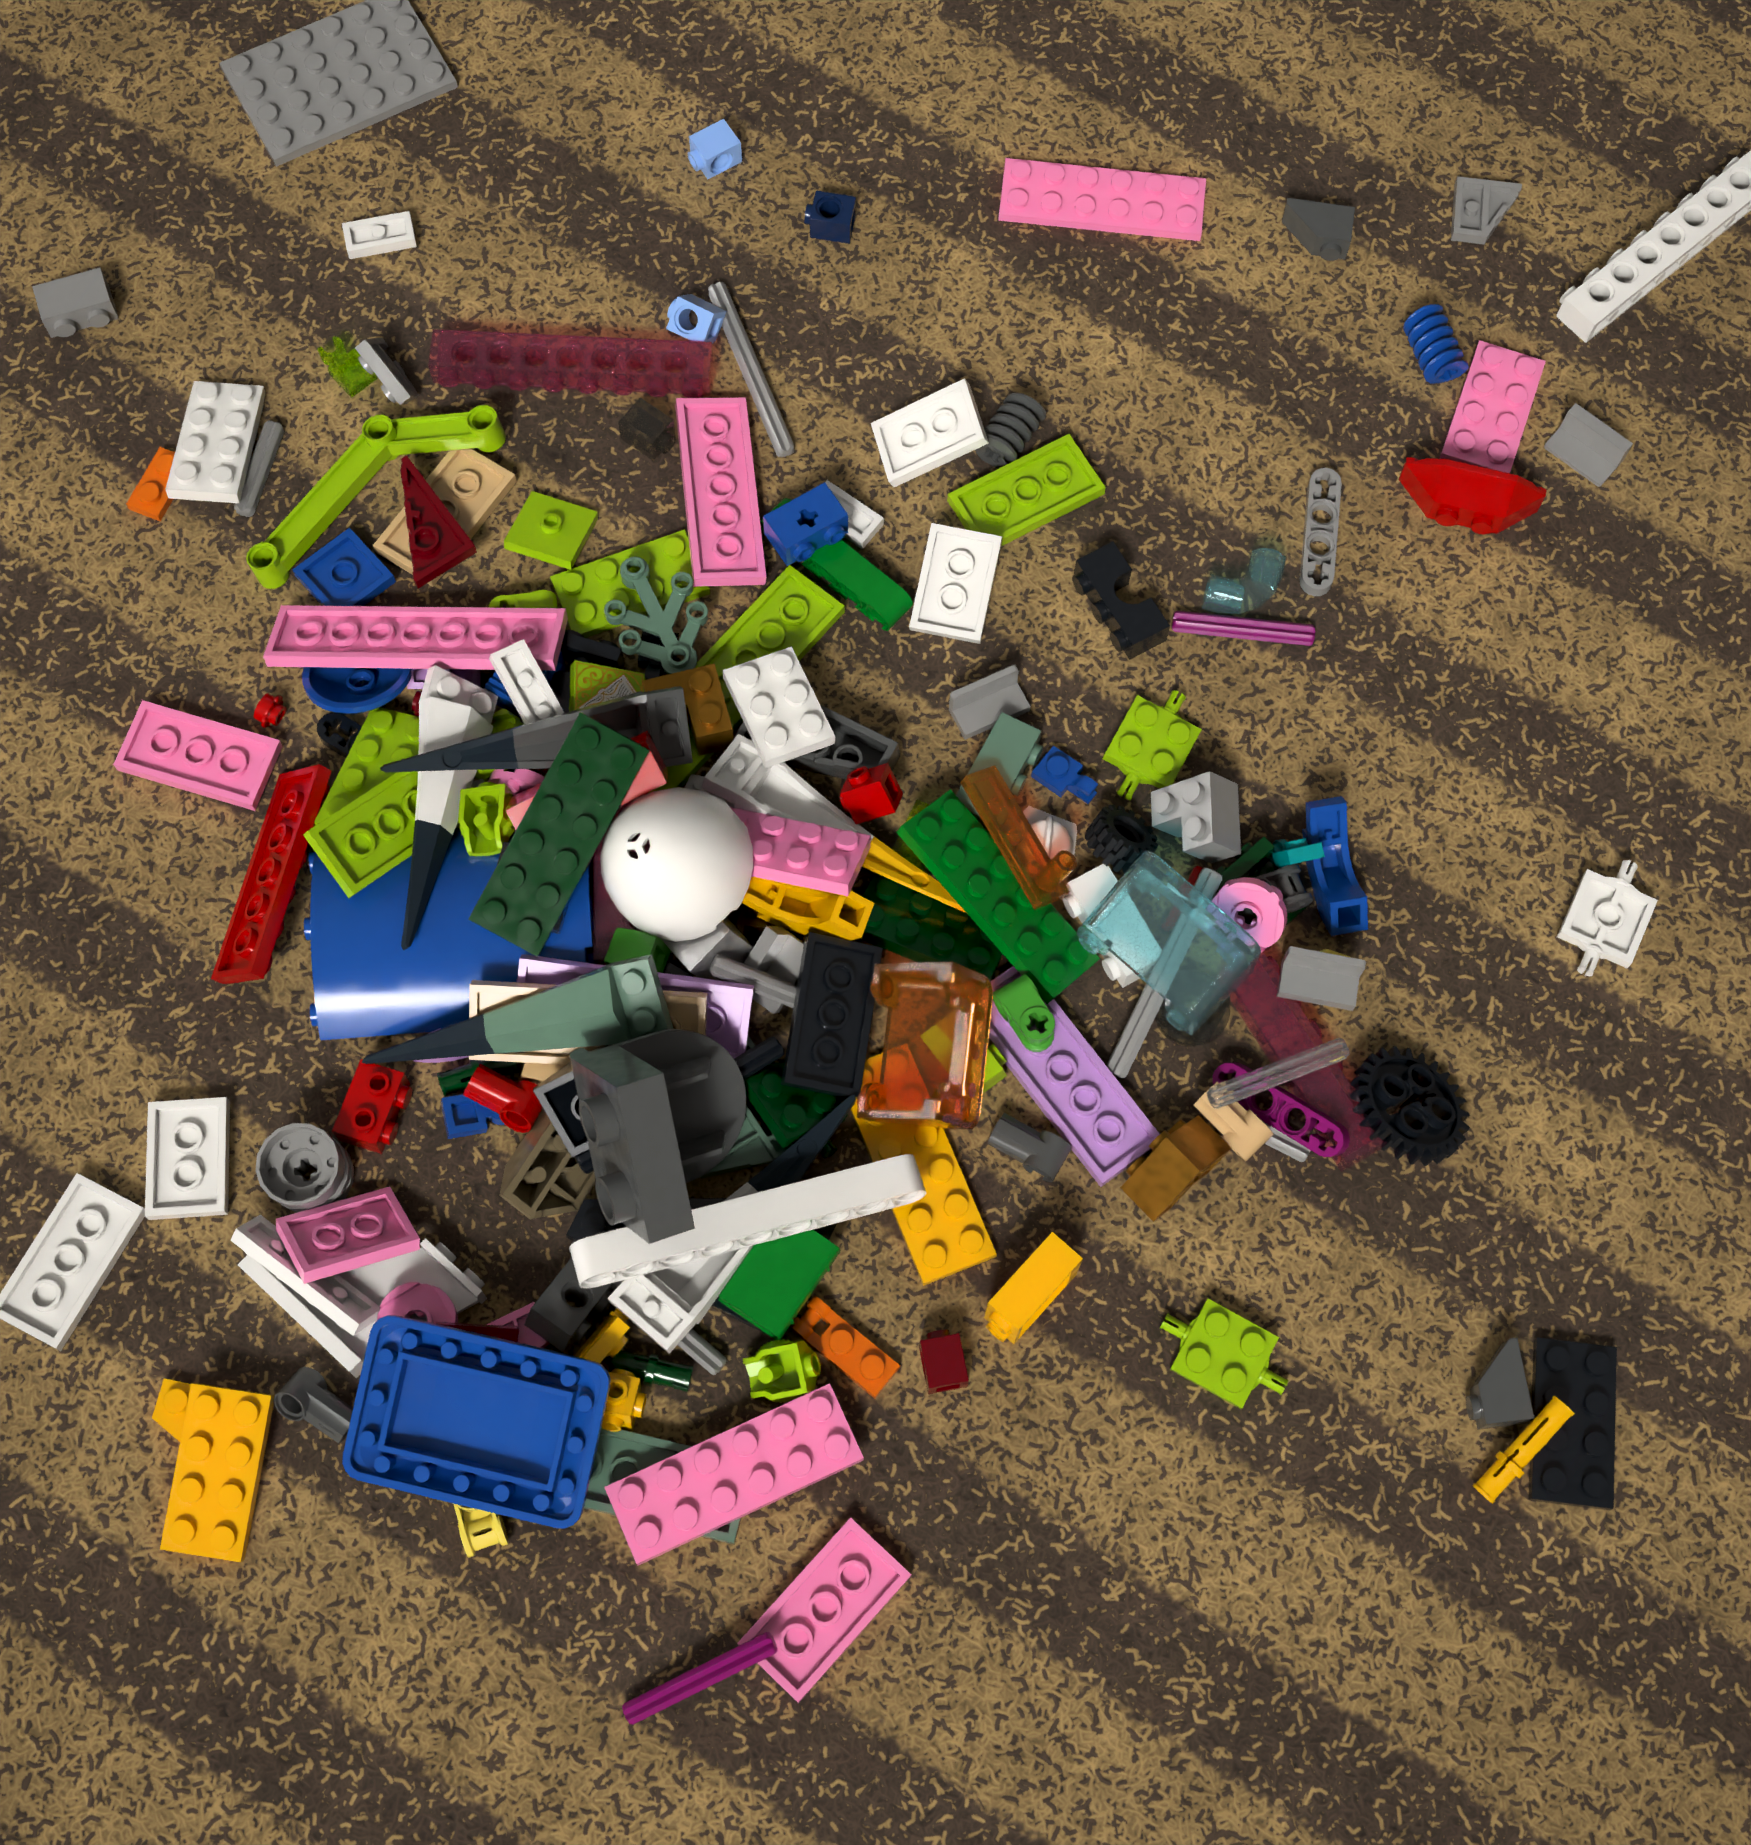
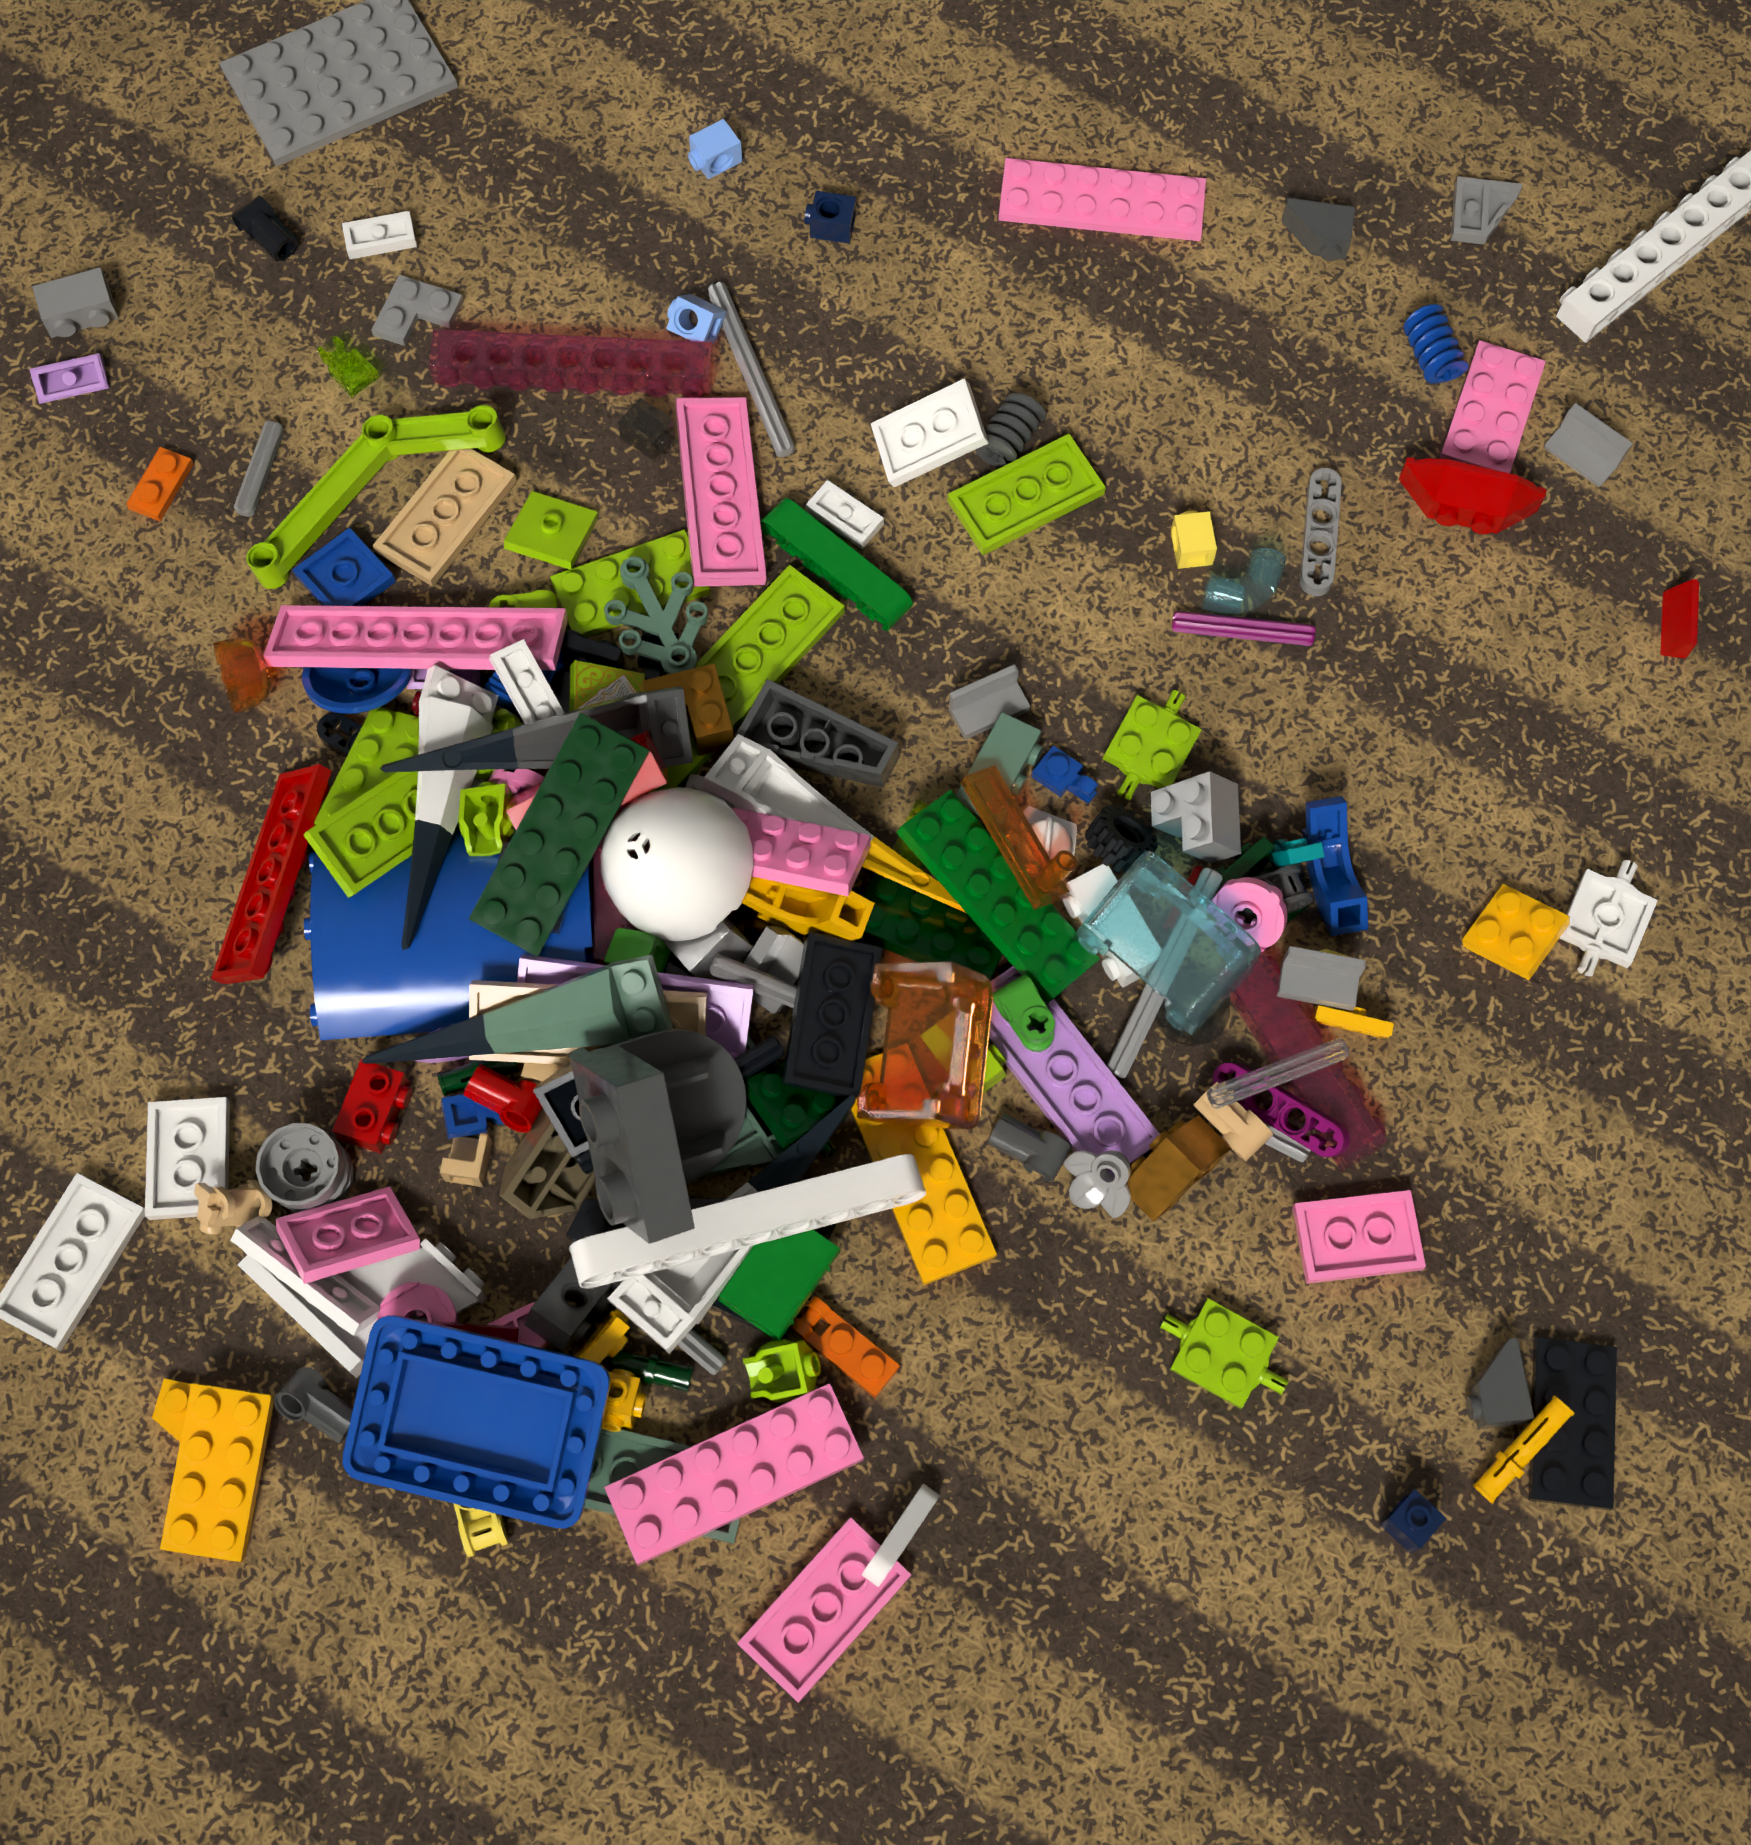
bright pink plate [113,700,283,811] -> none
white plate [165,381,265,503] -> none
red plate [254,693,287,728] -> none
light grey wing [355,338,419,405] -> none
dark red wing [400,456,477,589] -> none
magenta axle [622,1632,778,1725] -> none
white plate [723,646,835,768] -> none
blue brick [763,482,848,566] -> none
red brick [840,763,903,824] -> none
white plate [909,523,1002,644] -> none
dark red brick [919,1330,969,1394] -> none
yellow window [984,1232,1083,1344] -> none
black arch [1072,542,1170,660] -> none
black gear [1350,1046,1470,1166] -> none
none -> lavender slope [29,353,109,404]
none -> tan piece [194,1180,272,1234]
none -> clear orange cylinder [213,638,278,713]
none -> black piece [231,195,299,262]
none -> light grey plate [371,275,464,346]
none -> tan panel [440,1133,493,1187]
none -> white beam [861,1483,940,1587]
none -> light grey plate [1063,1150,1131,1218]
none -> light yellow brick [1171,510,1217,569]
none -> bright pink plate [1292,1190,1426,1284]
none -> yellow plate [1311,1005,1394,1039]
none -> dark blue brick [1379,1489,1447,1554]
none -> yellow plate [1462,884,1570,980]
none -> red slope [1660,579,1699,659]

